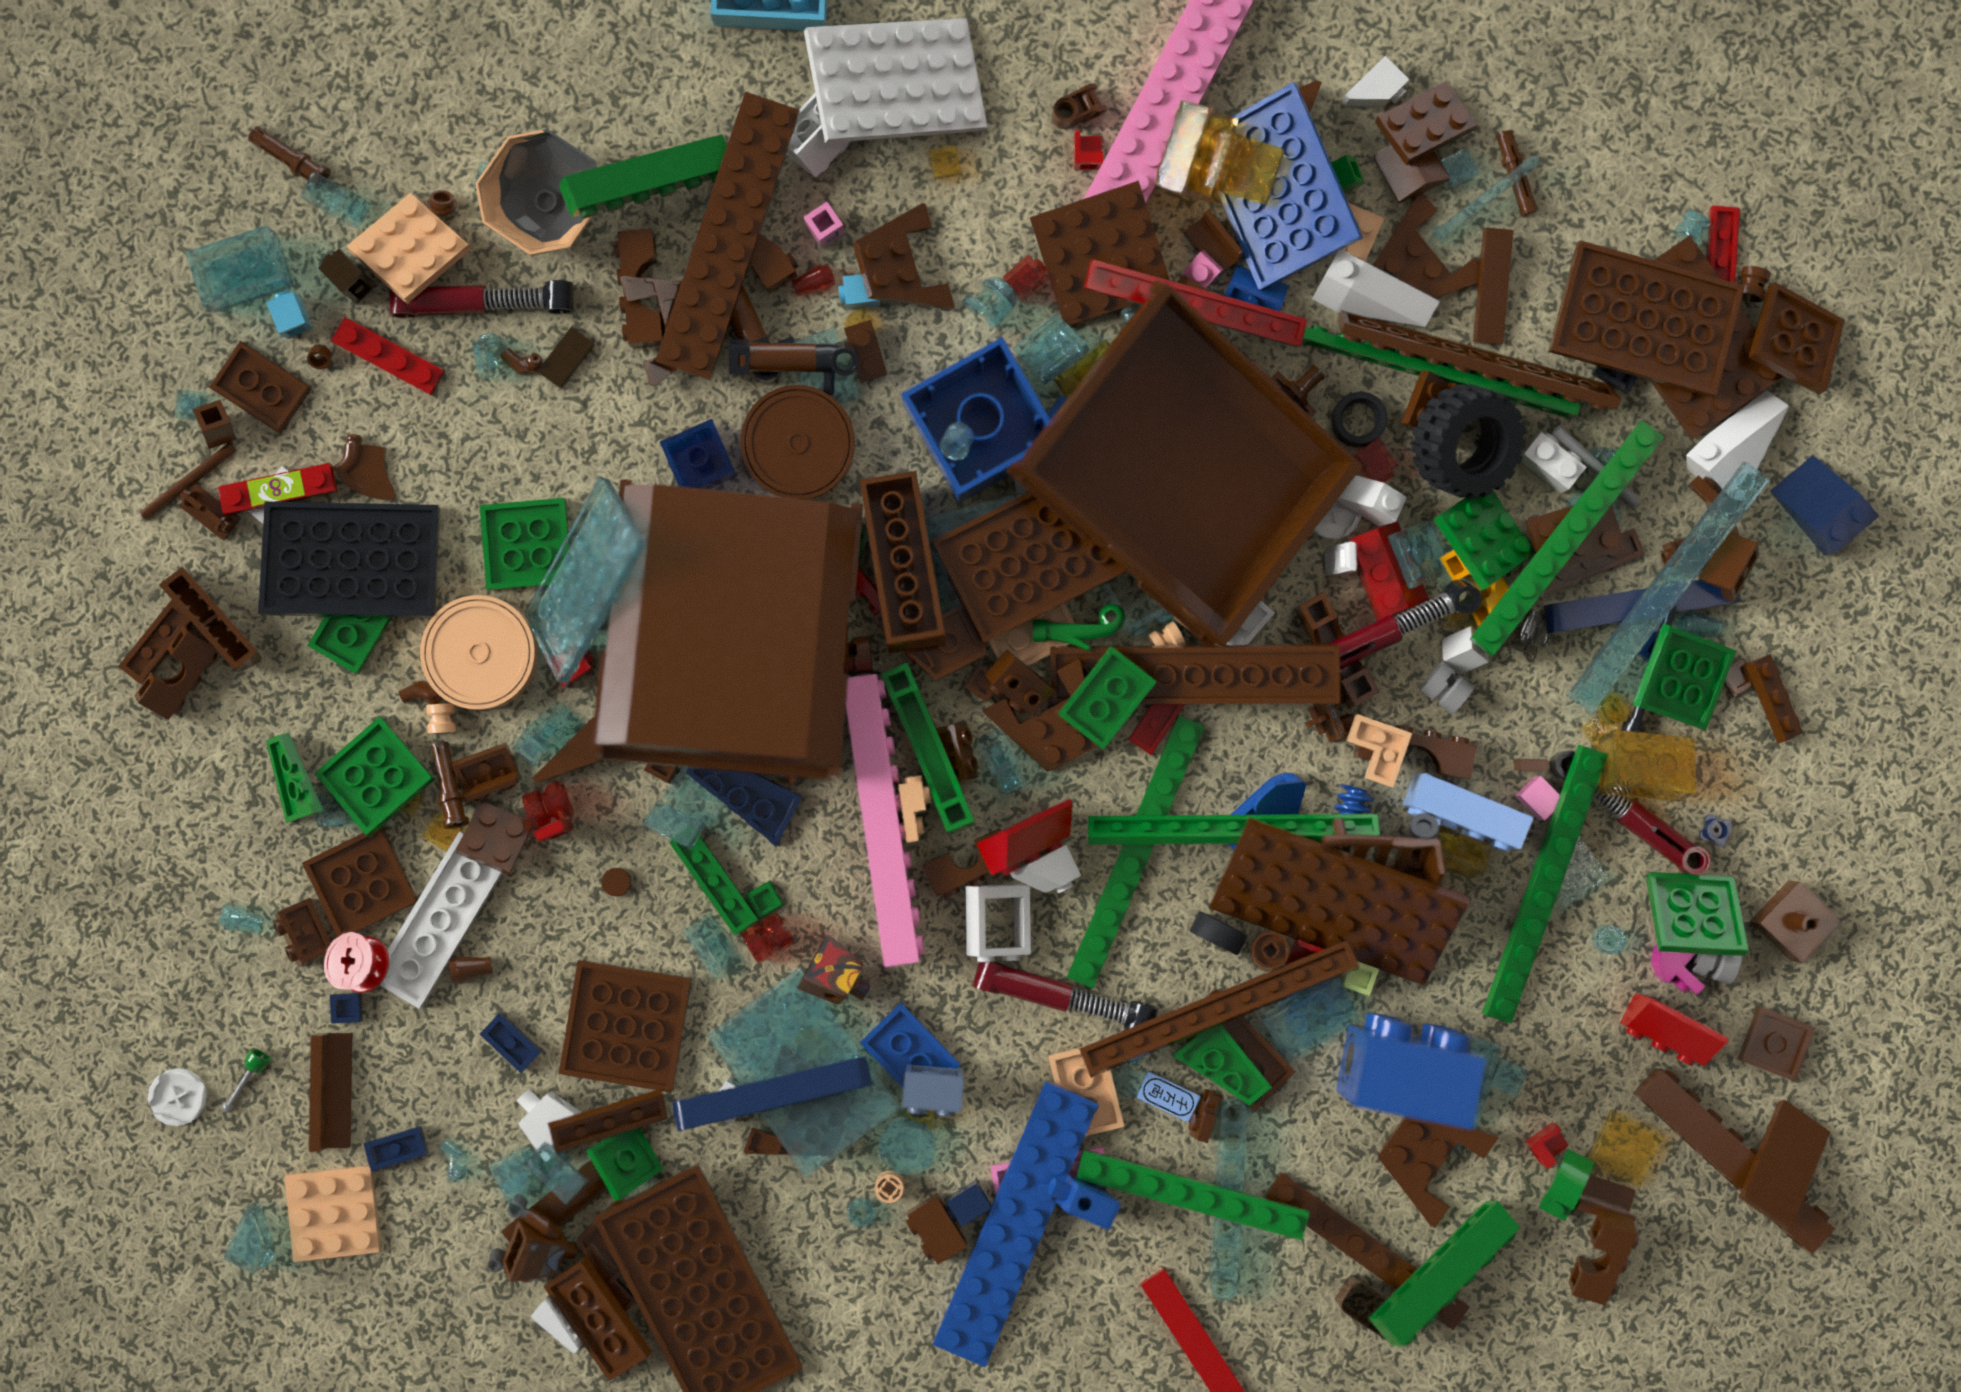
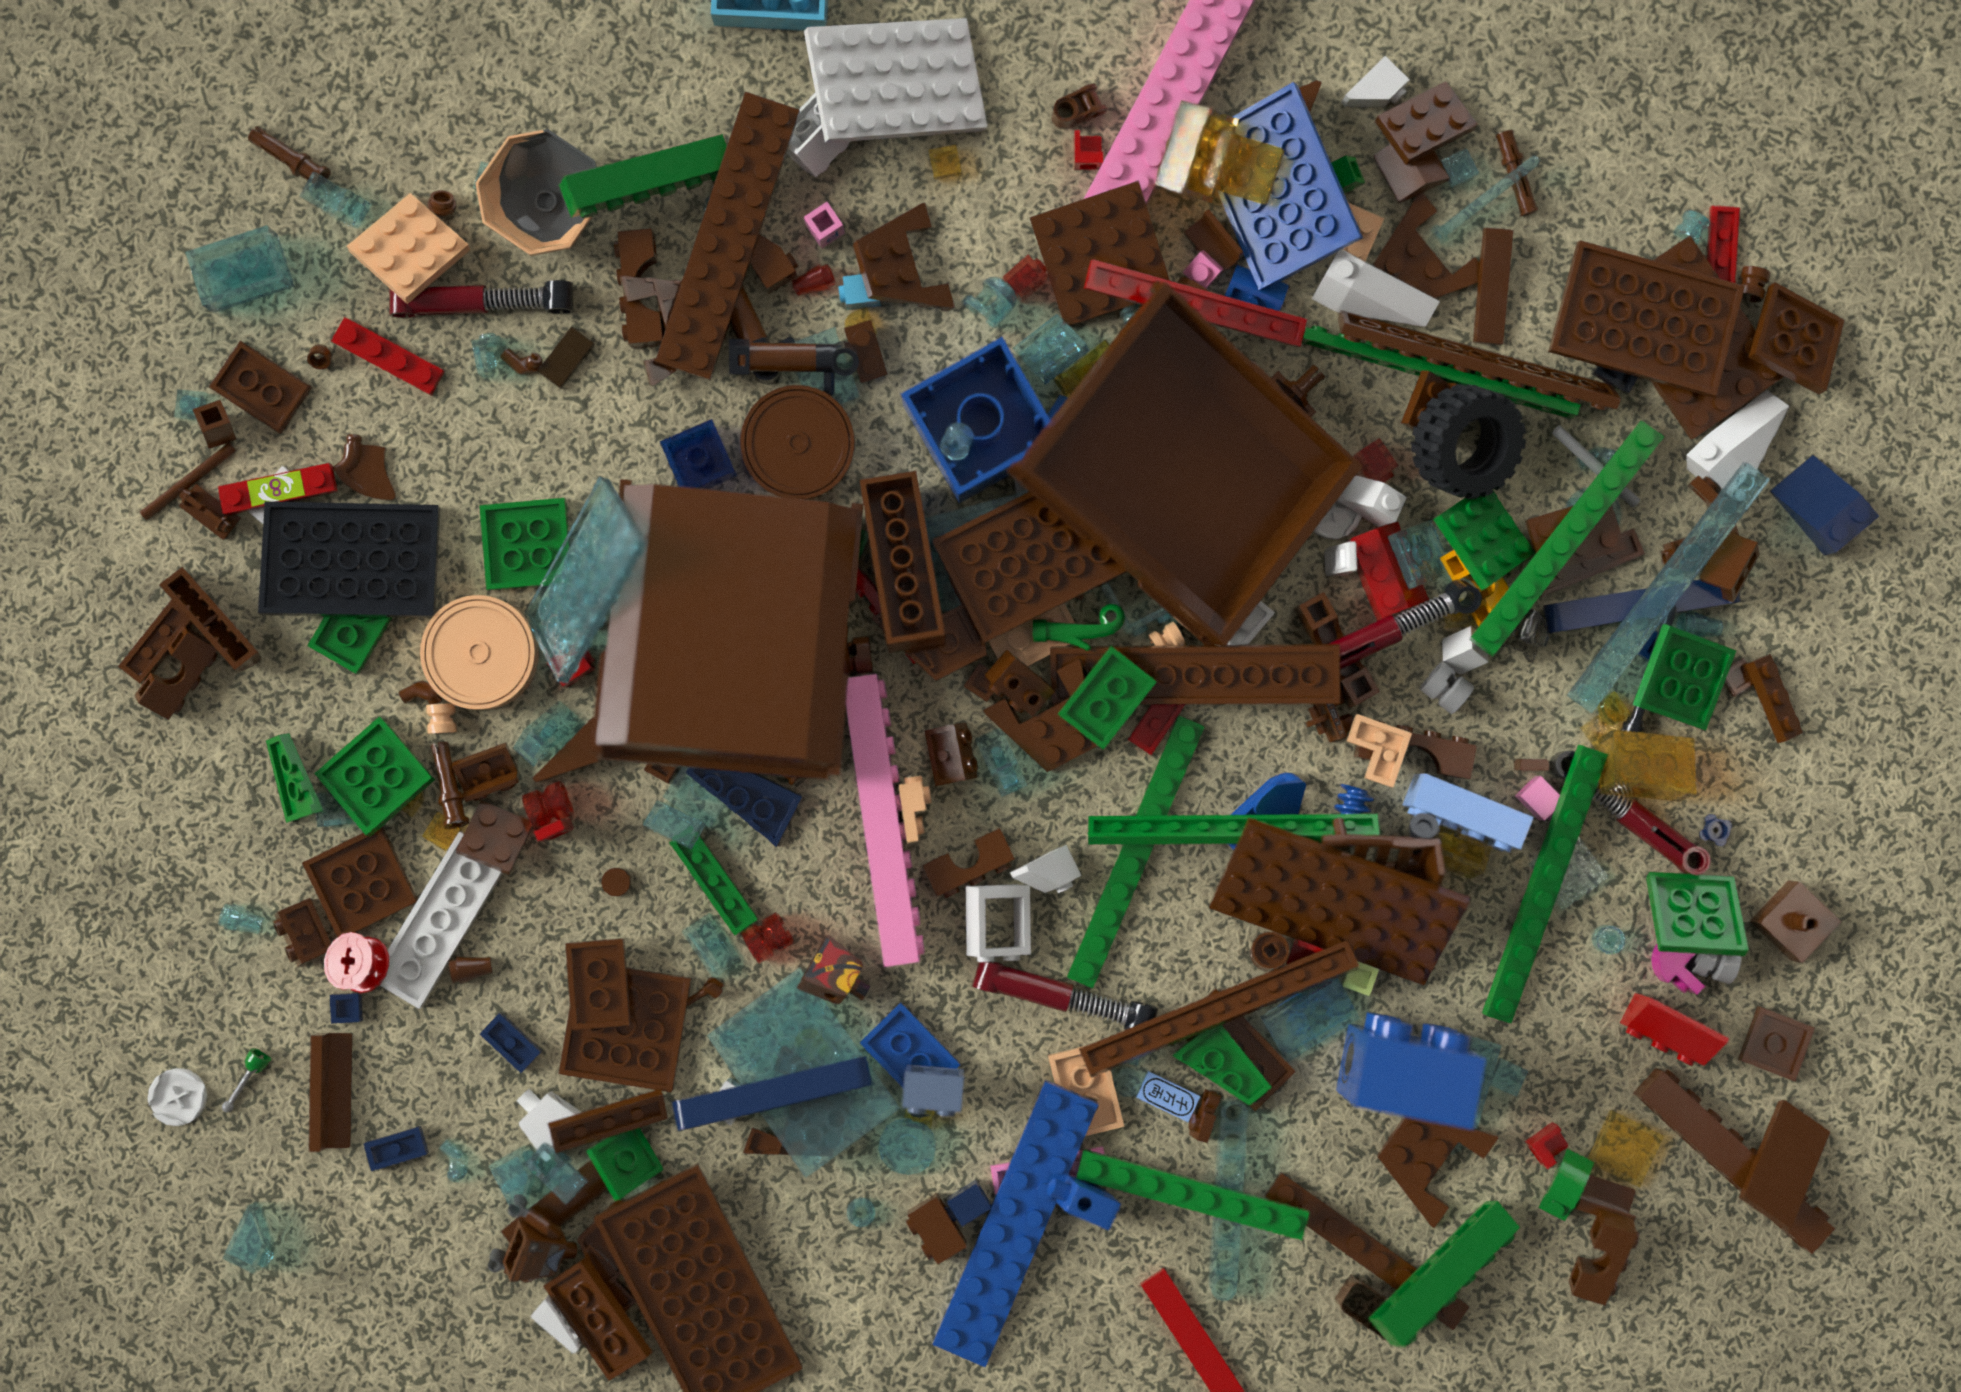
medium azure brick [266,291,313,339] -> none
light nougat plate [284,1165,381,1262] -> none
dark brown brick [318,249,377,304] -> none
green tile [745,880,785,919] -> none
light nougat wheel [875,1170,904,1203] -> none
green arch [881,663,976,836] -> none
red slope [977,799,1073,876] -> none
black tyre [1190,911,1248,955] -> none
black tyre [1331,391,1388,448] -> none
white brick [1520,432,1586,493] -> none
none -> reddish brown plate [565,938,631,1030]
none -> reddish brown hand [687,977,724,1006]

